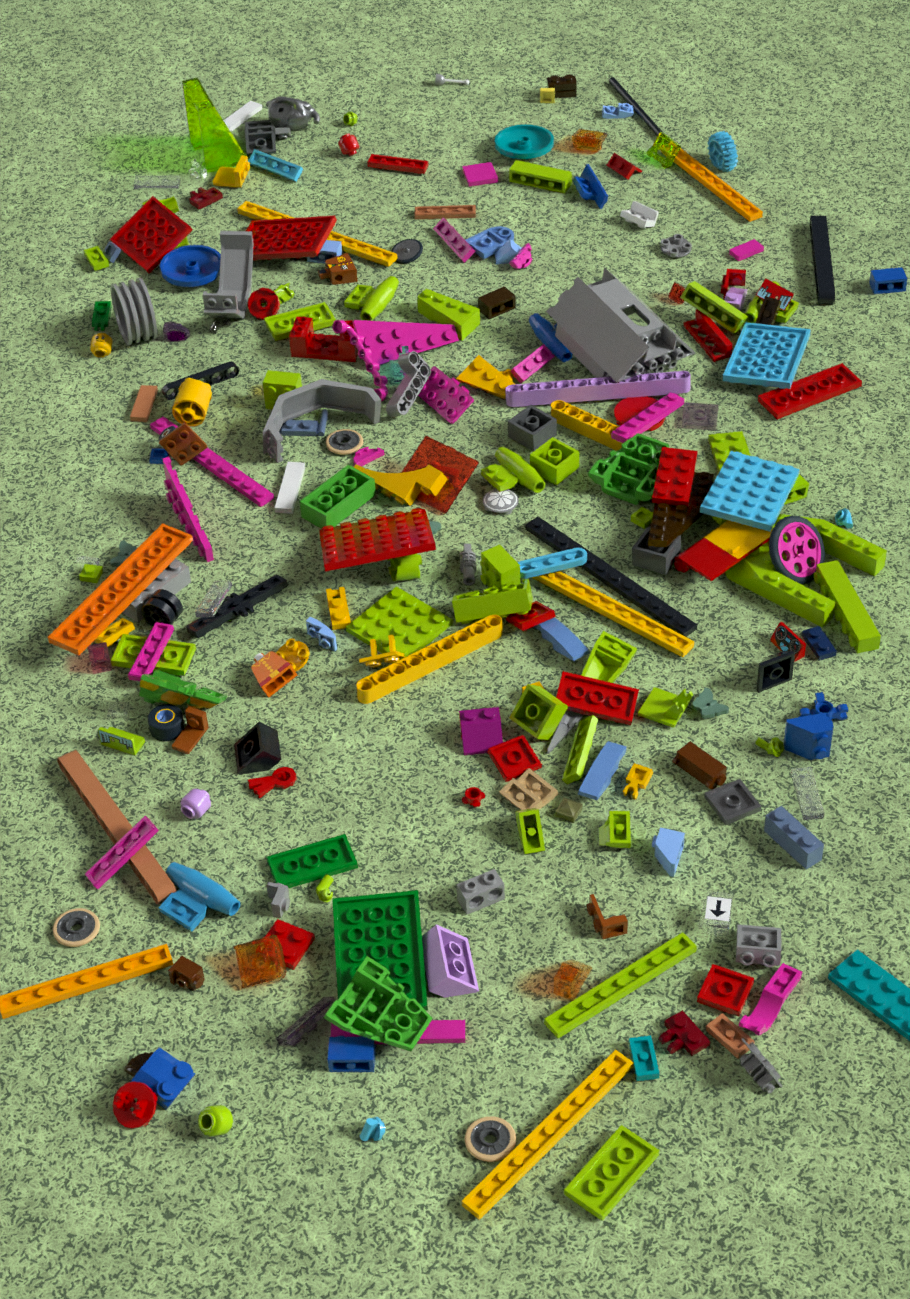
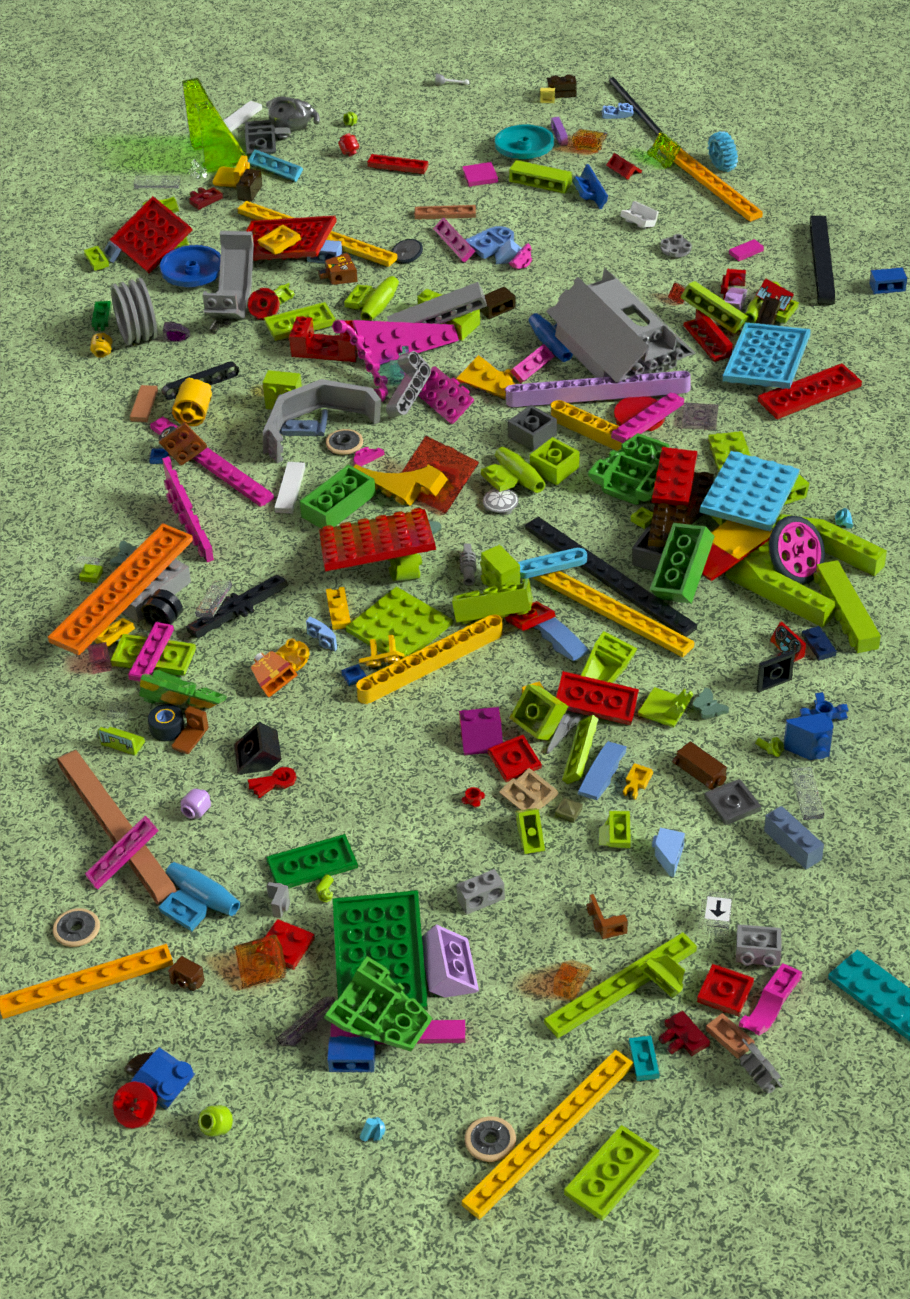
none -> dark brown brick [236,169,263,202]
none -> yellow plate [258,225,301,255]
none -> blue tile [341,664,366,686]
none -> light grey brick [387,282,487,324]
none -> medium lavender beam [551,116,568,146]
none -> lime slope [640,955,685,998]
none -> bright green brick [650,523,715,604]

